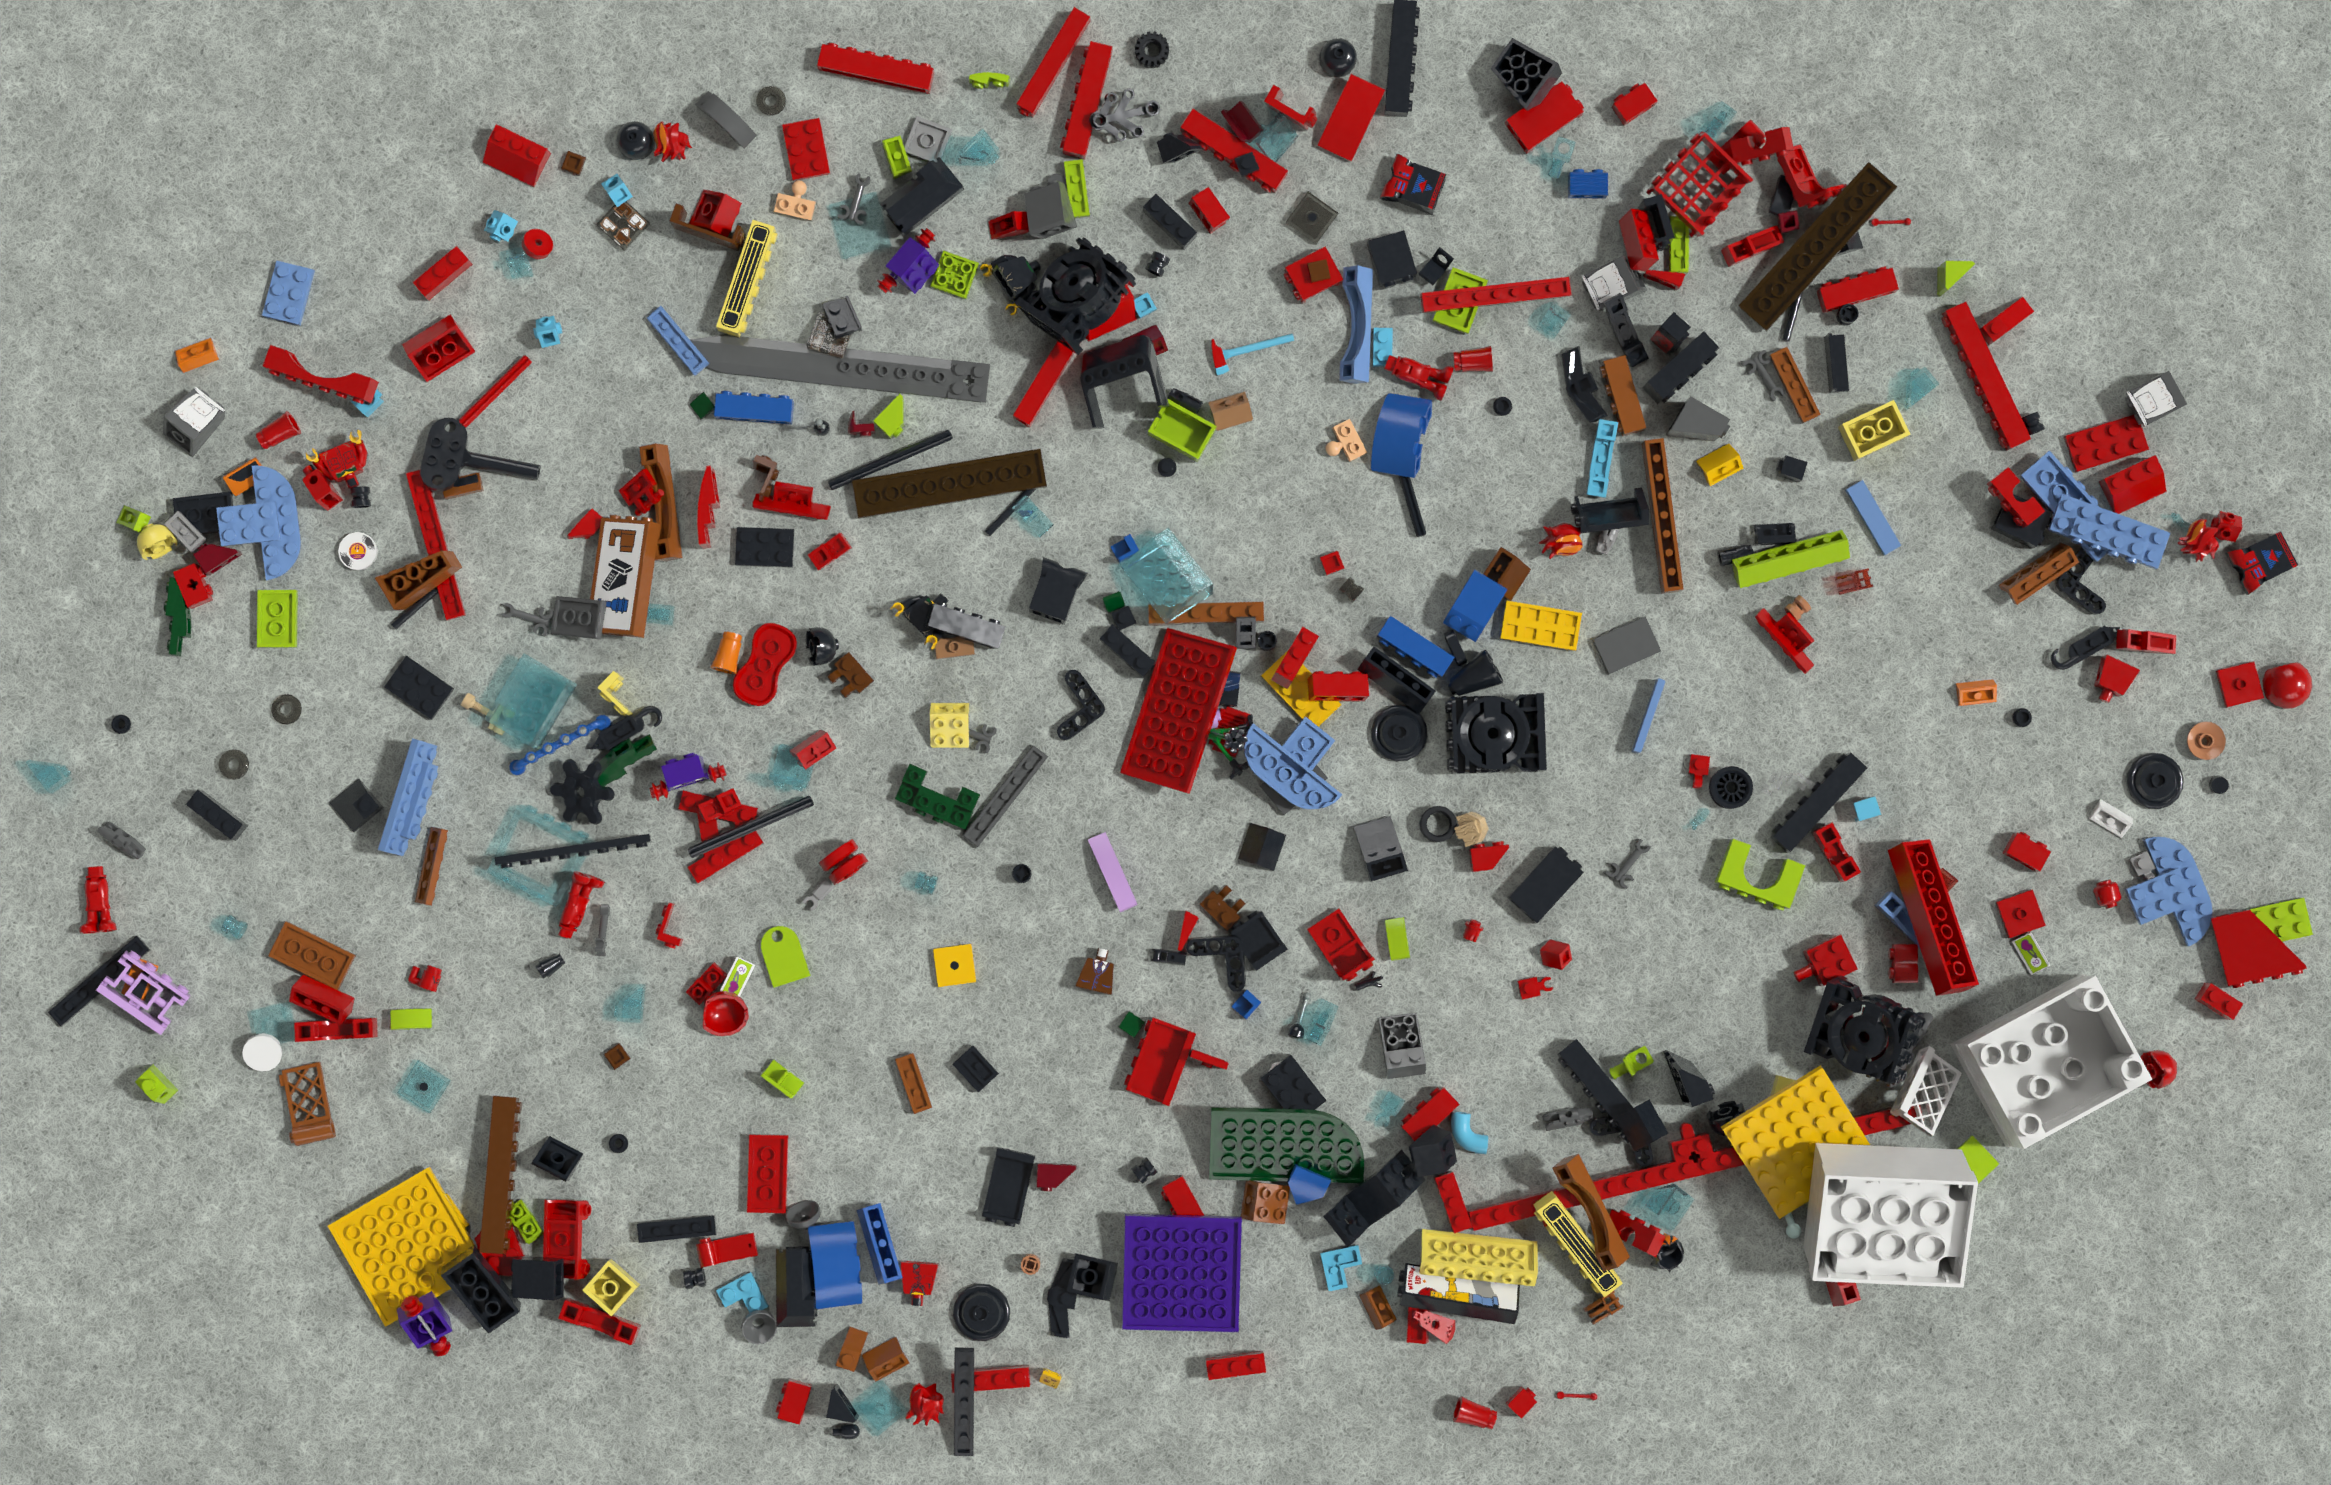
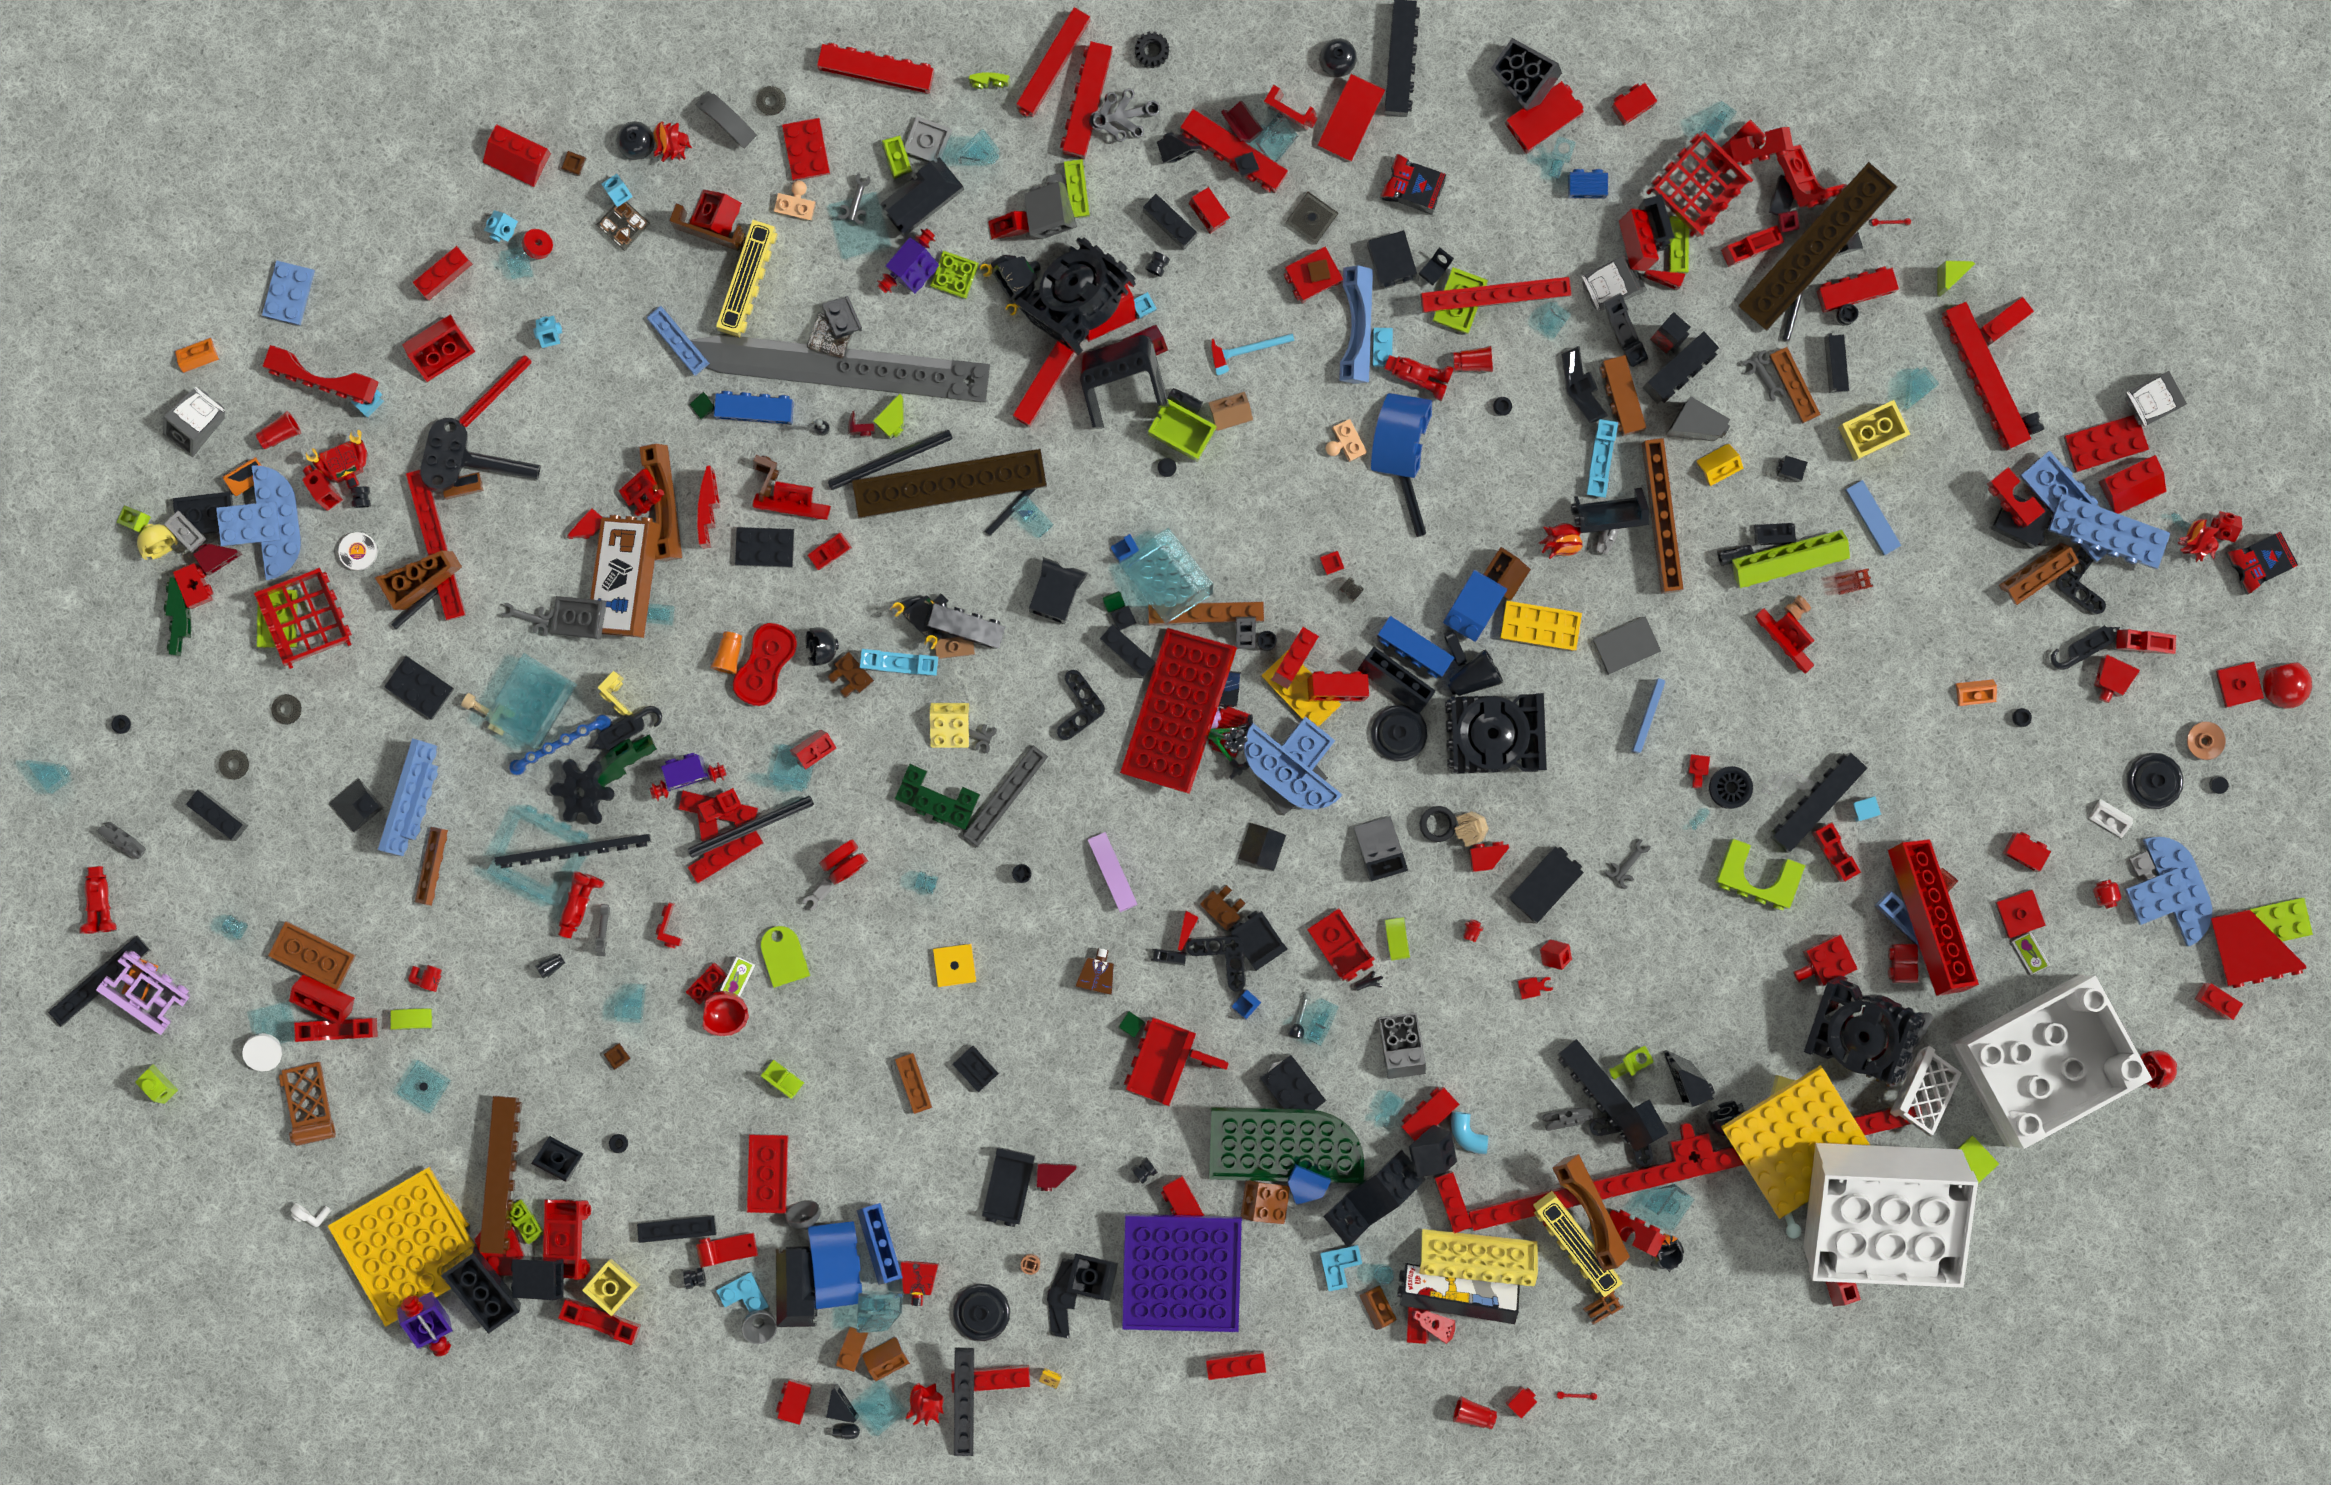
none -> red window [254,567,352,669]
none -> white plate [290,1203,332,1227]
none -> clear light blue slope [857,1292,903,1333]
none -> medium azure slope [860,649,938,676]

